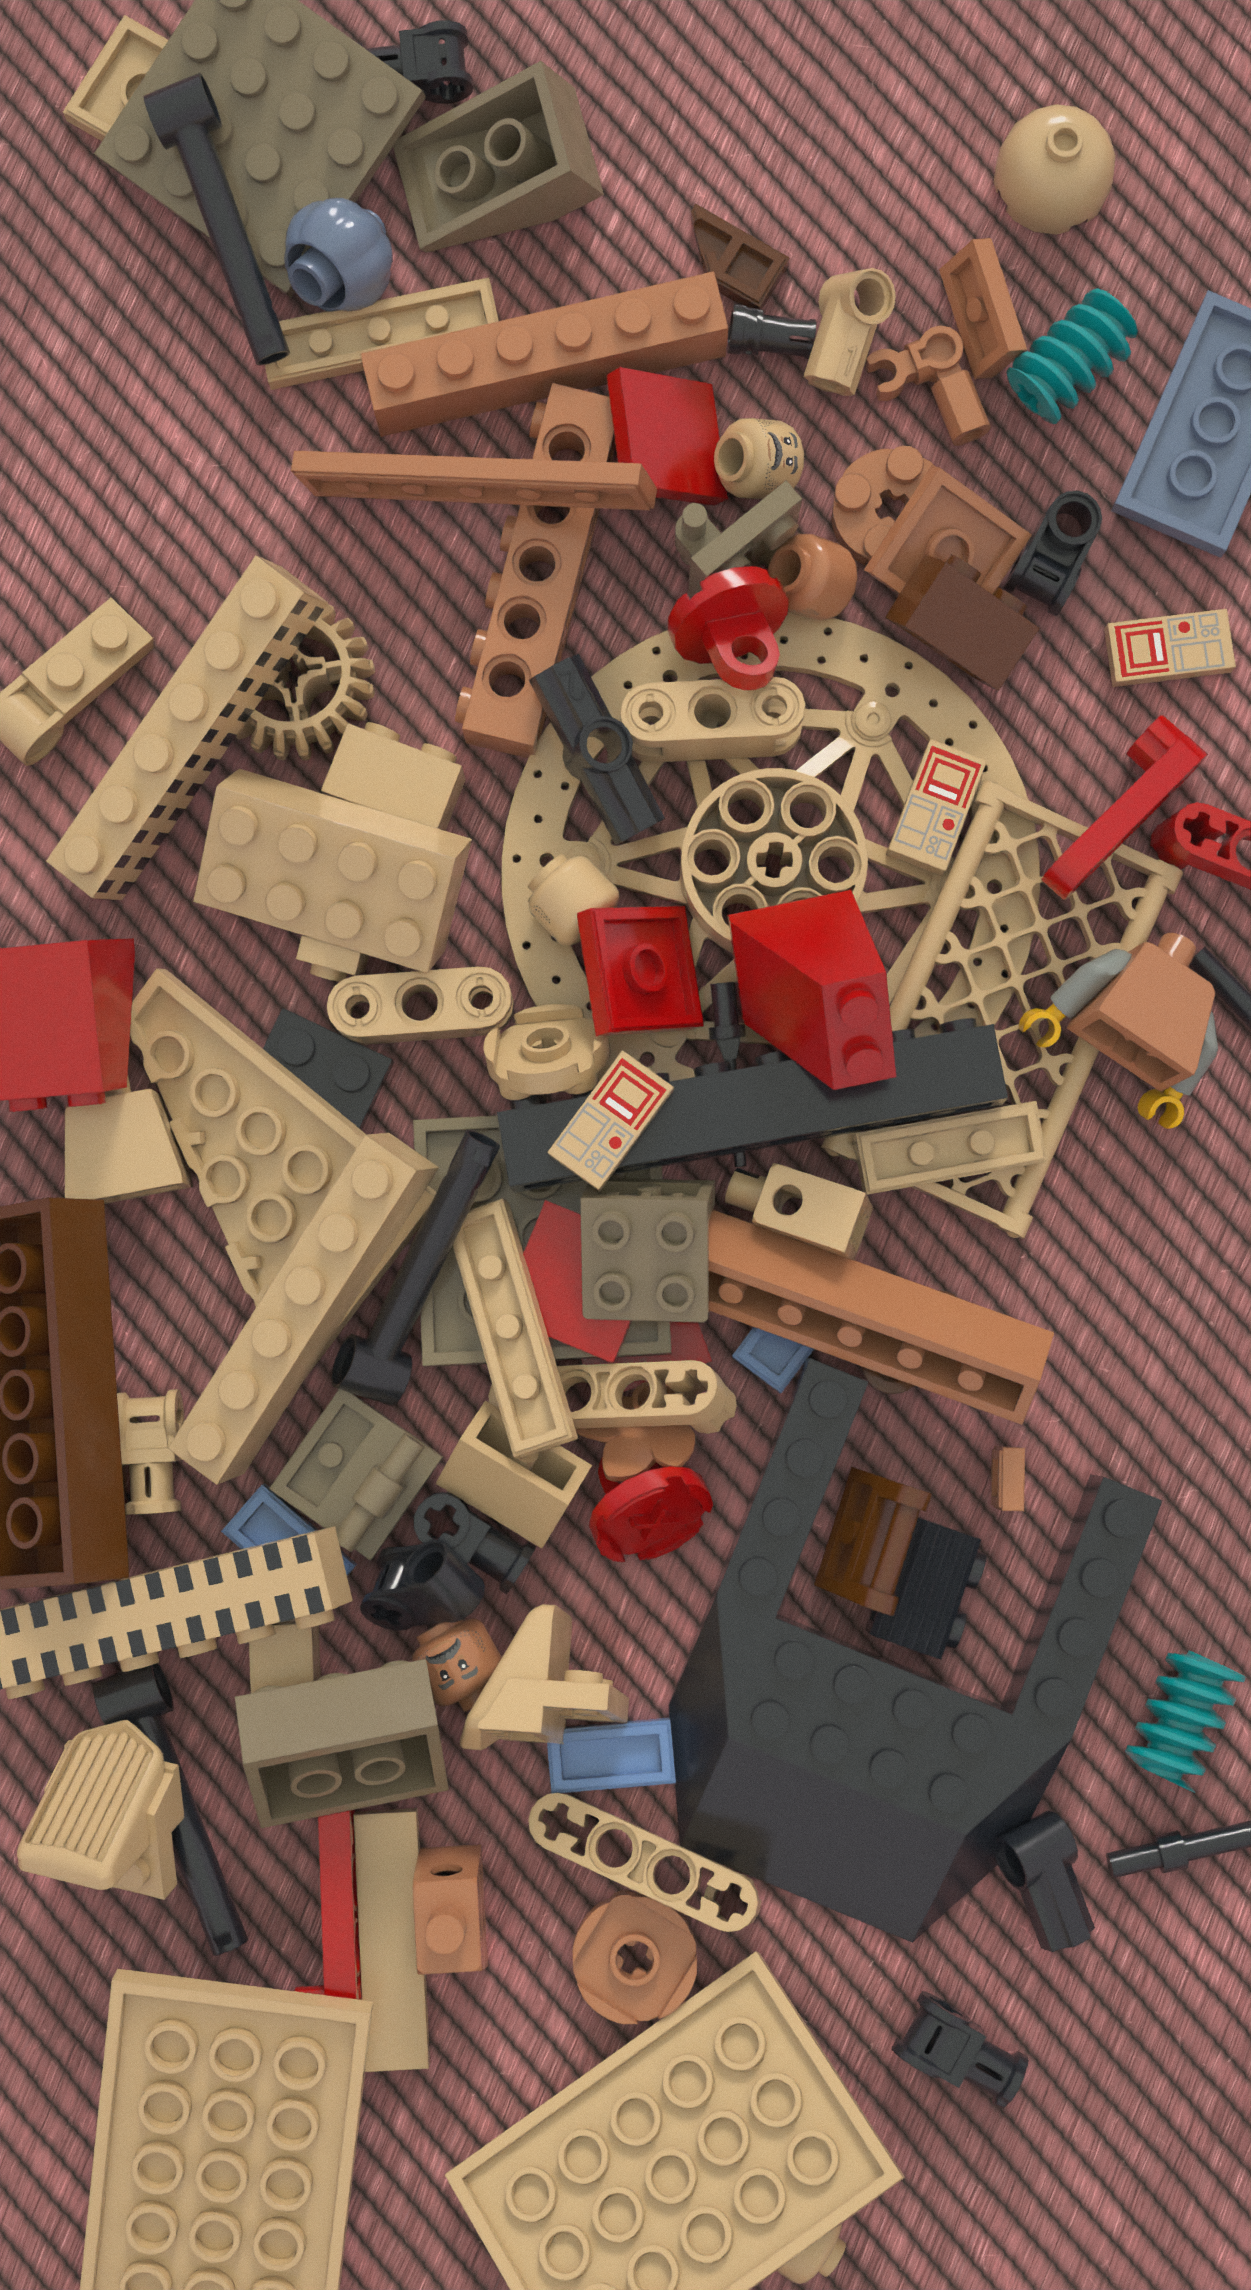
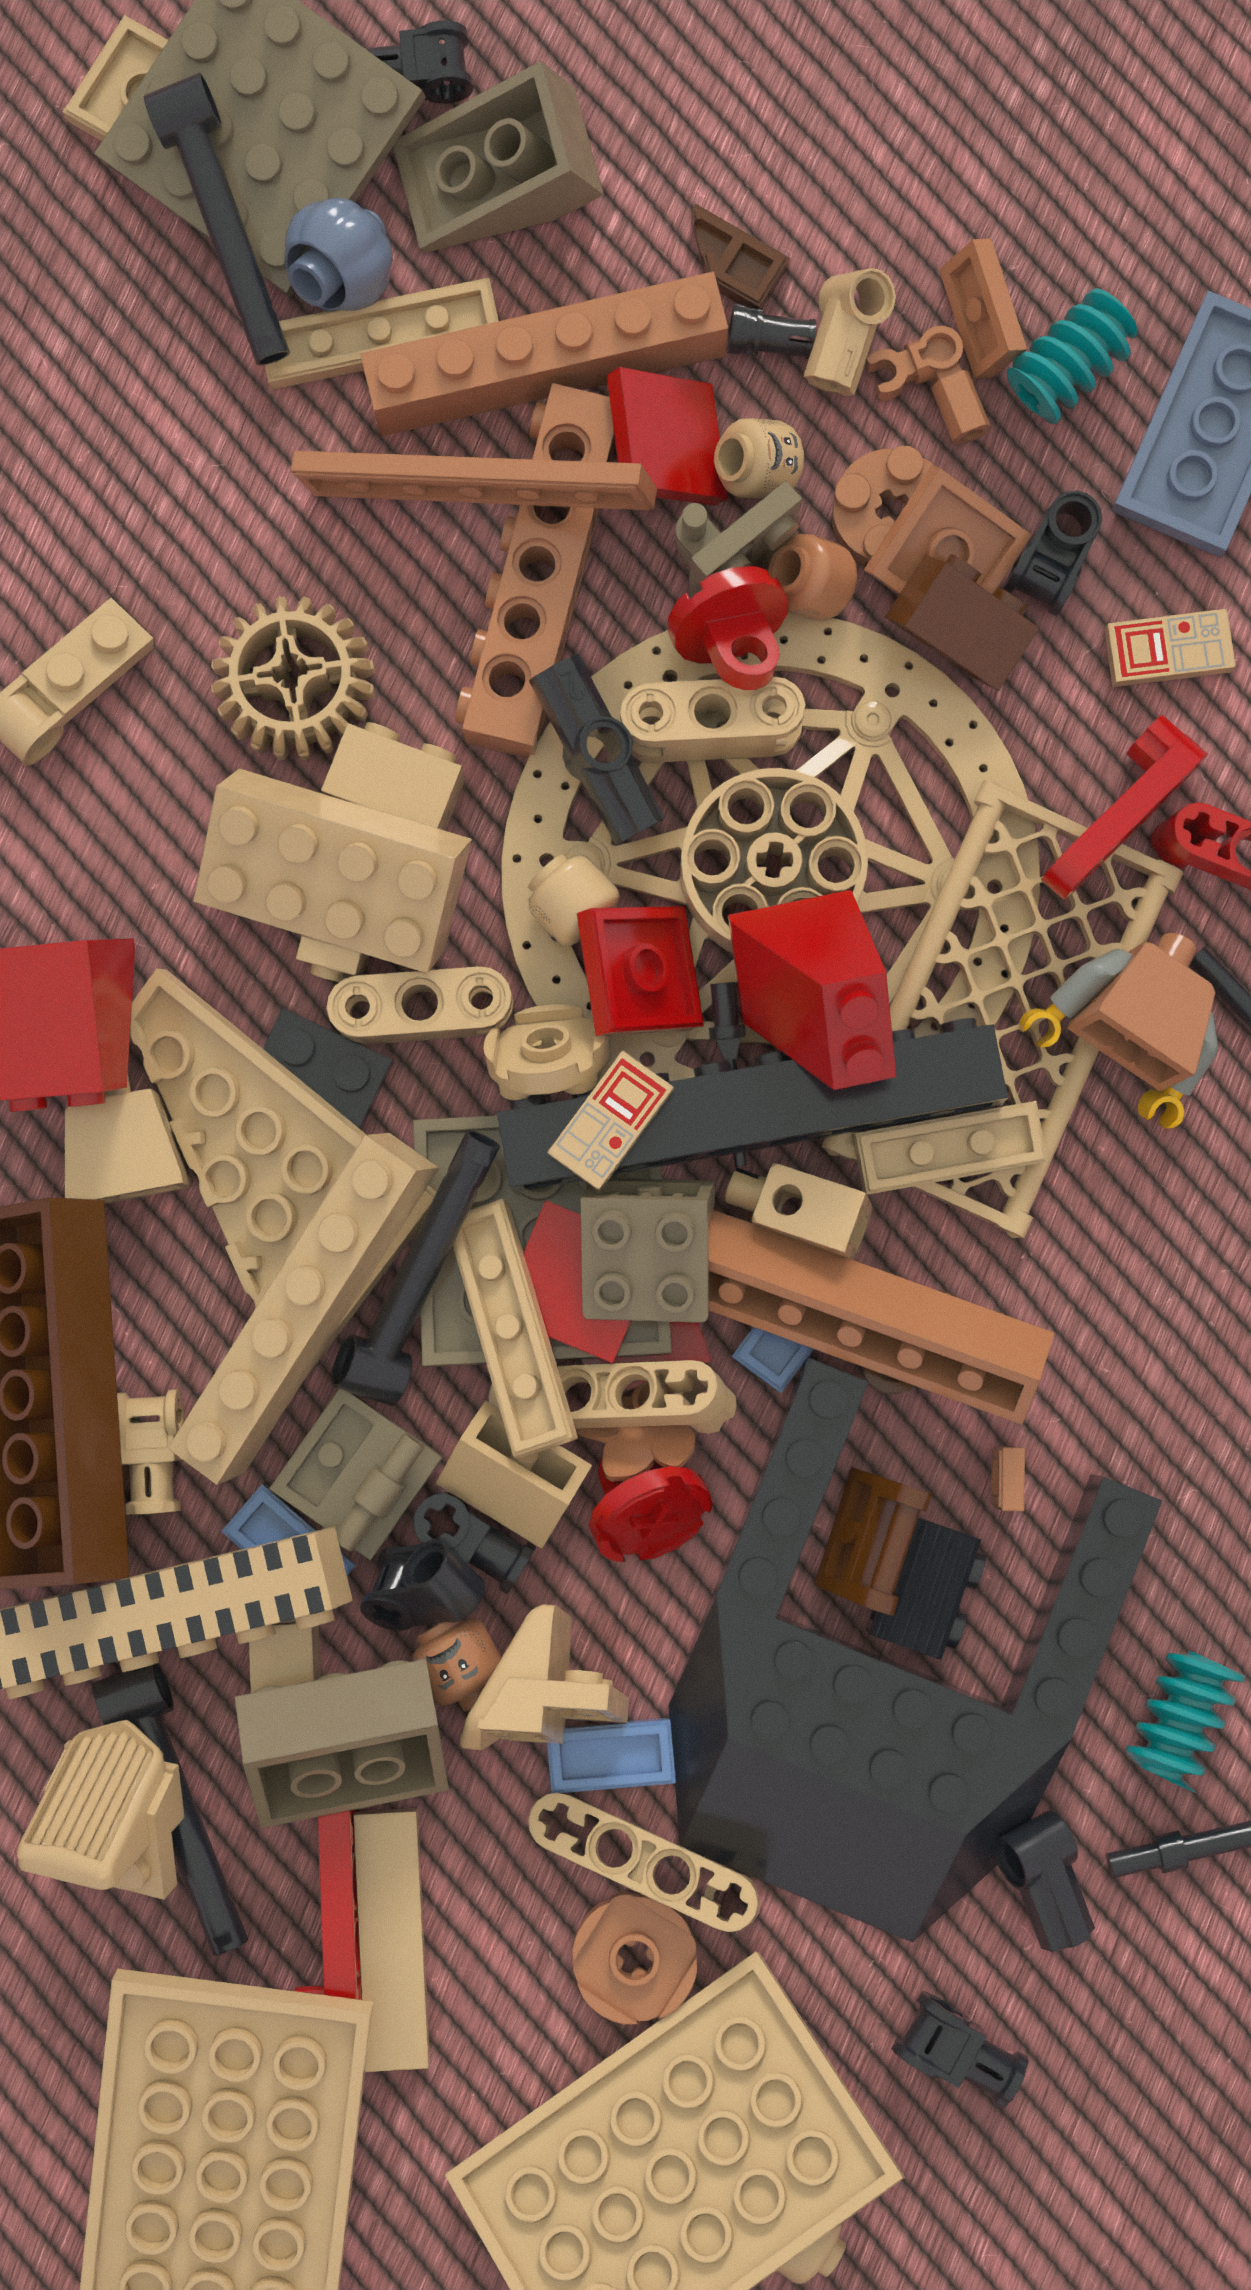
tan brick [46,556,328,900] -> none
nougat torso [413,1844,488,1975] -> none
tan tile [886,739,987,876] -> none
tan cylinder [994,104,1116,235] -> none

